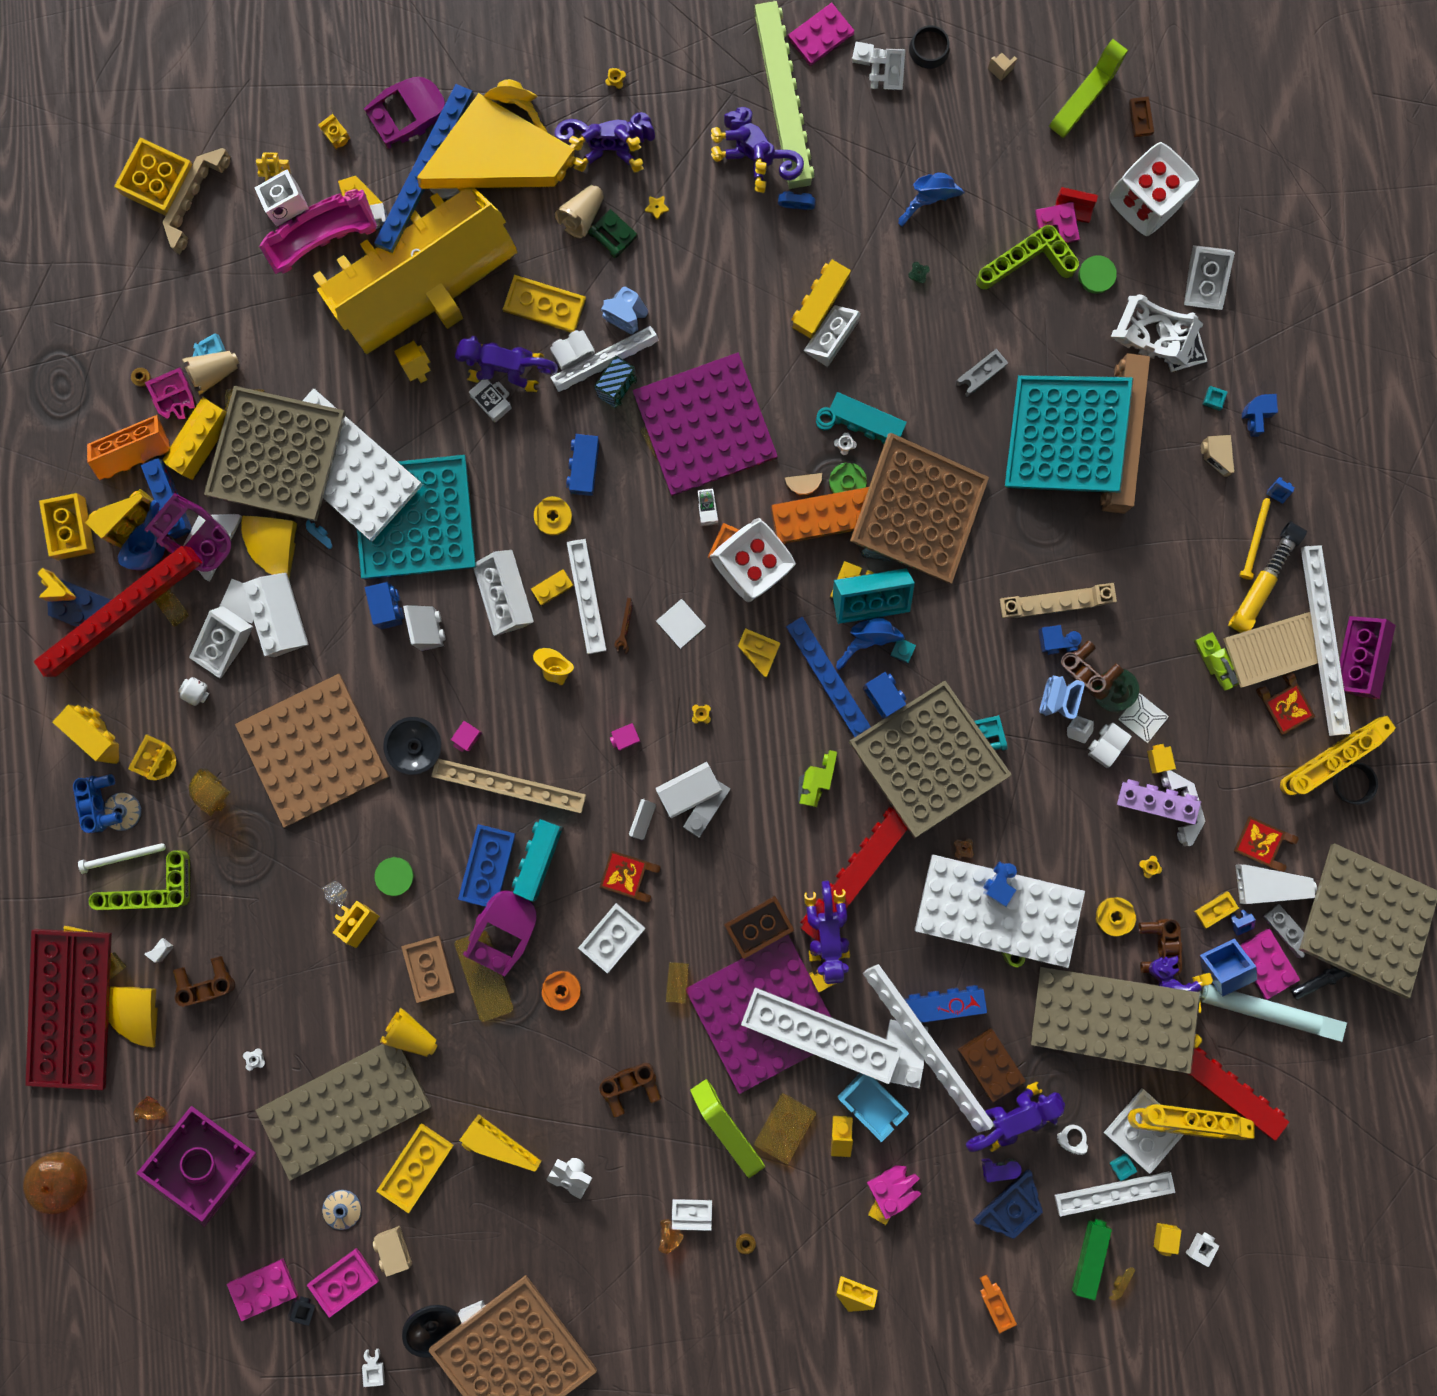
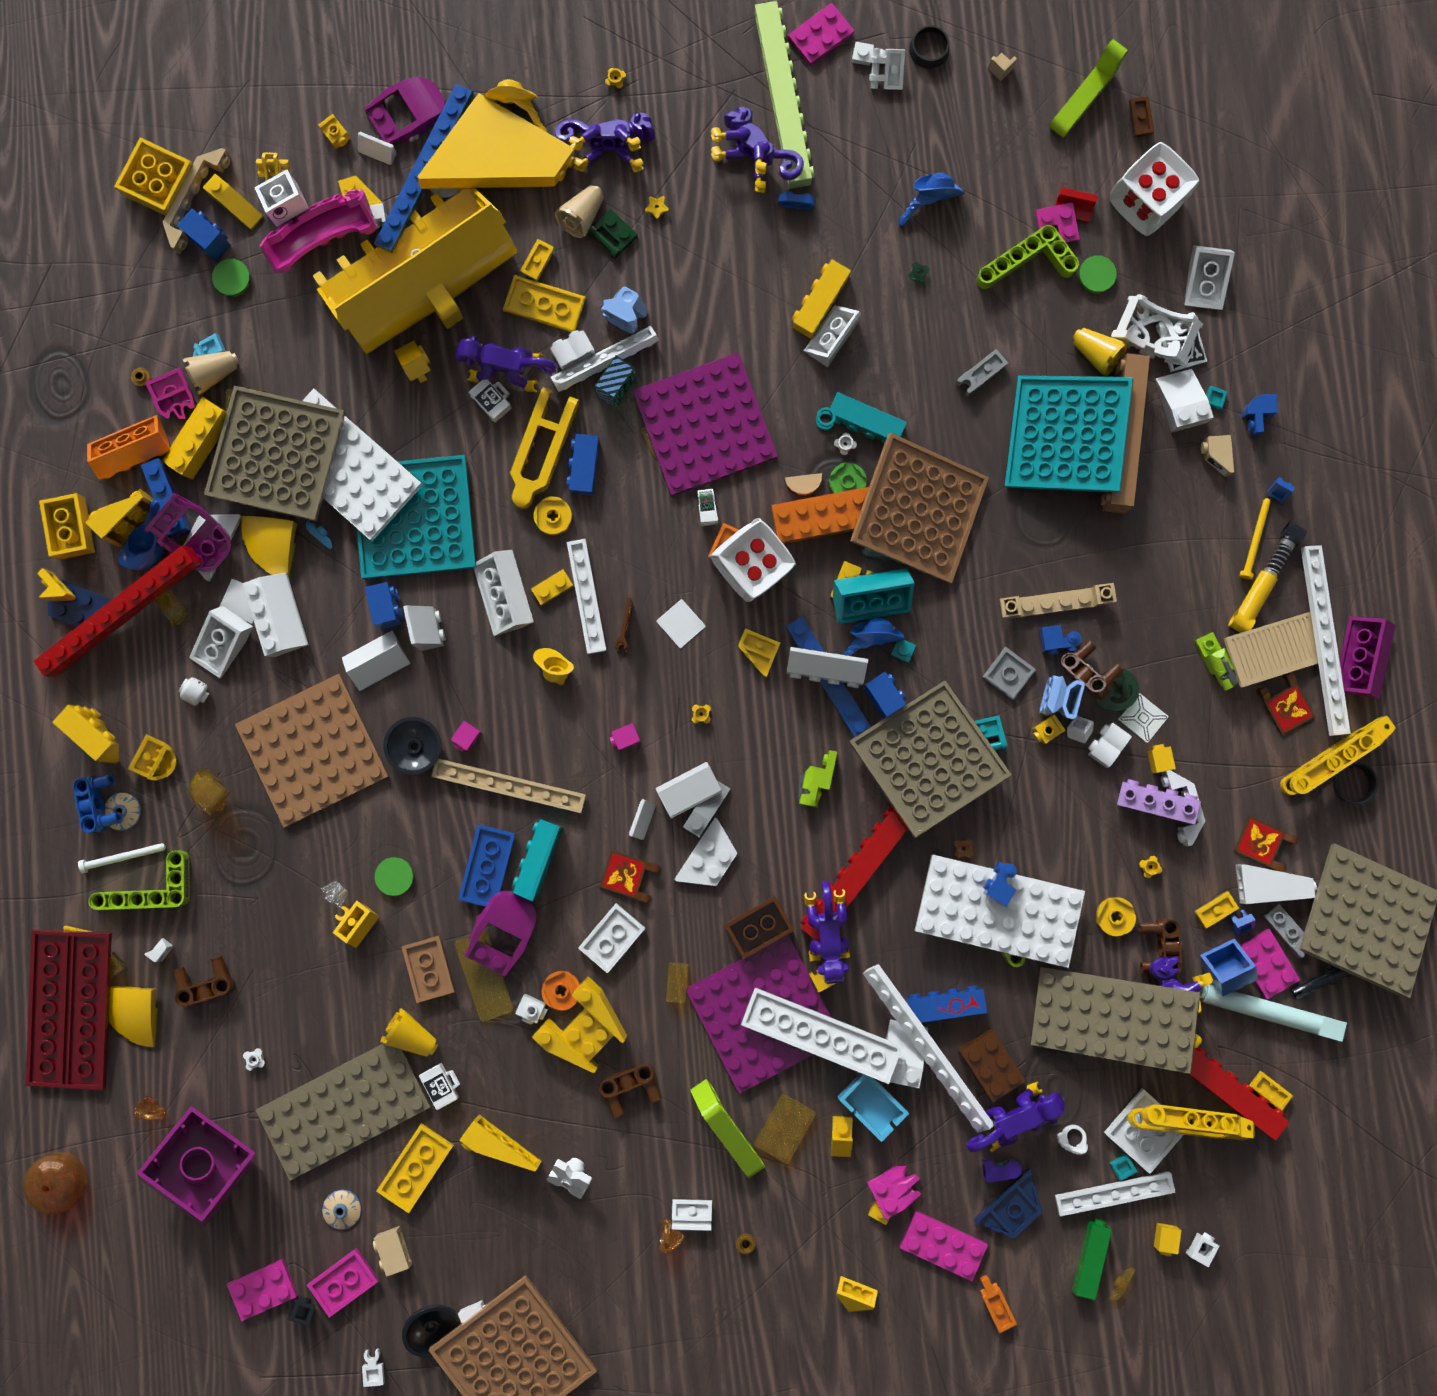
none -> blue piece [177,209,231,262]
none -> yellow slope [203,174,264,230]
none -> bright green tile [212,259,251,297]
none -> white slope [342,630,411,691]
none -> white slope [357,132,397,165]
none -> piece [419,1063,460,1110]
none -> yellow piece [510,387,579,509]
none -> white brick [515,994,548,1024]
none -> yellow plate [520,239,555,281]
none -> yellow wedge [532,976,627,1073]
none -> white wing [674,818,737,886]
none -> white slope [786,647,868,688]
none -> dark pink plate [899,1210,988,1281]
none -> light grey tile [982,647,1036,700]
none -> yellow brick [1032,715,1066,744]
none -> yellow cone [1072,328,1128,376]
none -> white slope [1155,369,1213,433]
none -> yellow plate [1249,1071,1293,1111]

